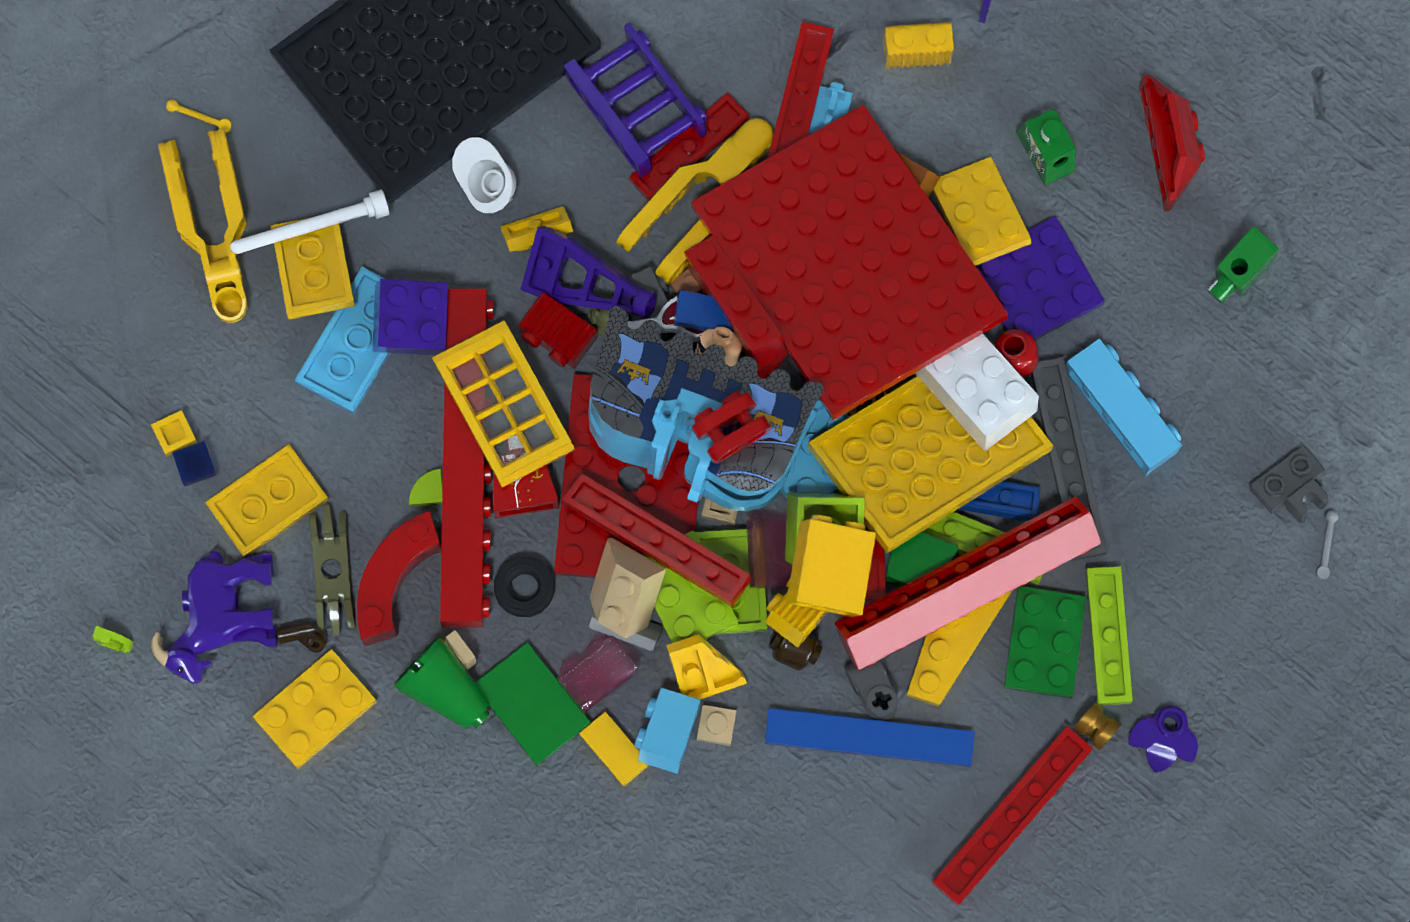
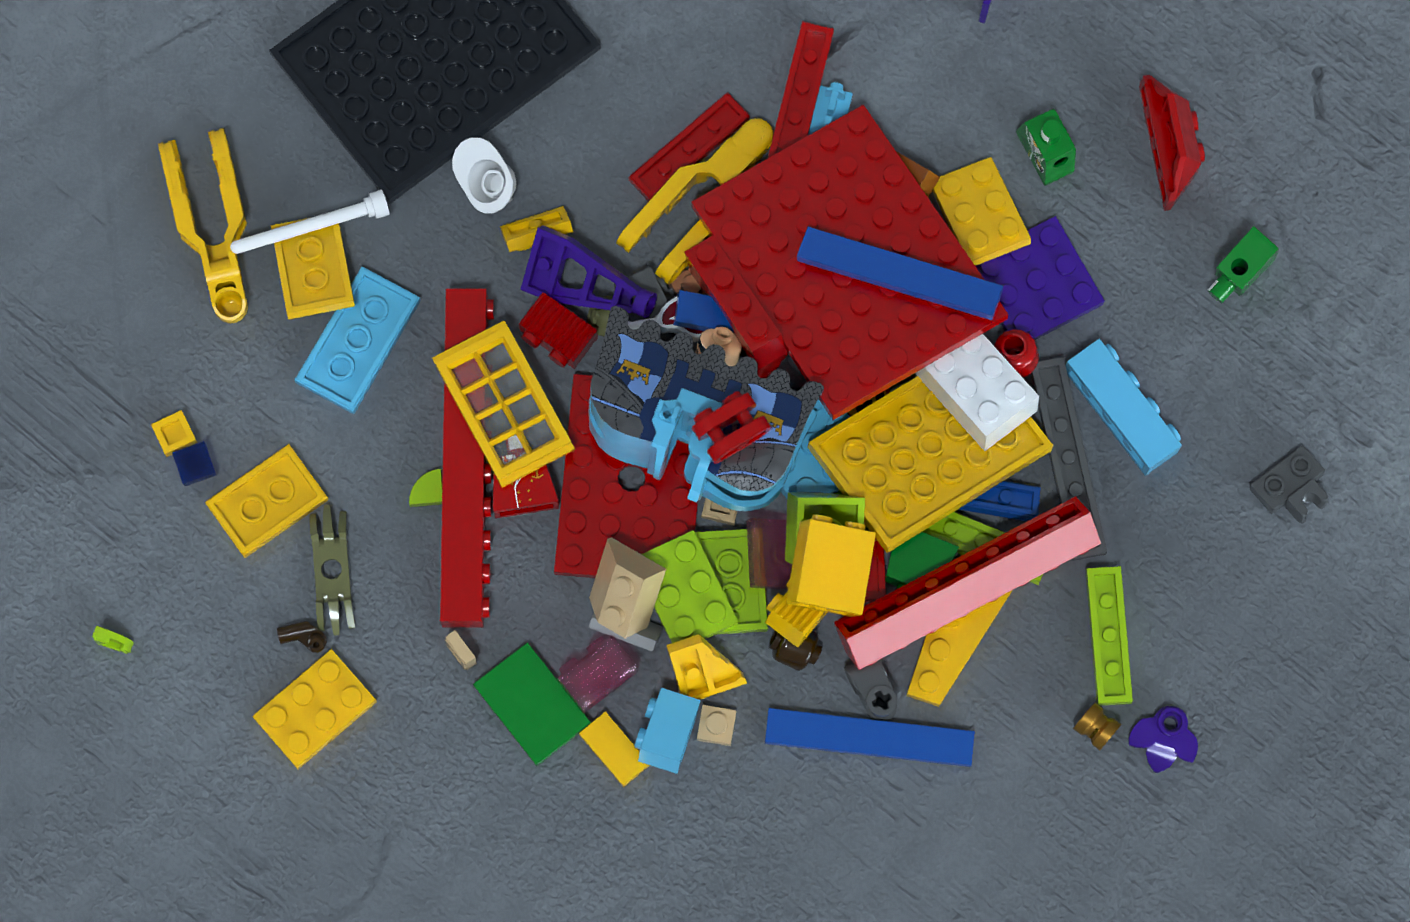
dark purple animal [151,550,277,684] -> none
yellow hinge [166,99,232,133] -> none
red brick [357,511,441,646] -> none
dark purple brick [373,279,448,355] -> none
green cone [394,635,490,729] -> none
black tyre [494,556,555,617] -> none
red plate [562,473,752,607] -> none
dark purple fence [564,23,707,178] -> none
yellow brick [883,22,954,70] -> none
red plate [932,726,1093,906] -> none
green plate [1004,586,1086,699] -> none
light grey hinge [1316,510,1339,580] -> none
none -> blue tile [797,227,1003,320]

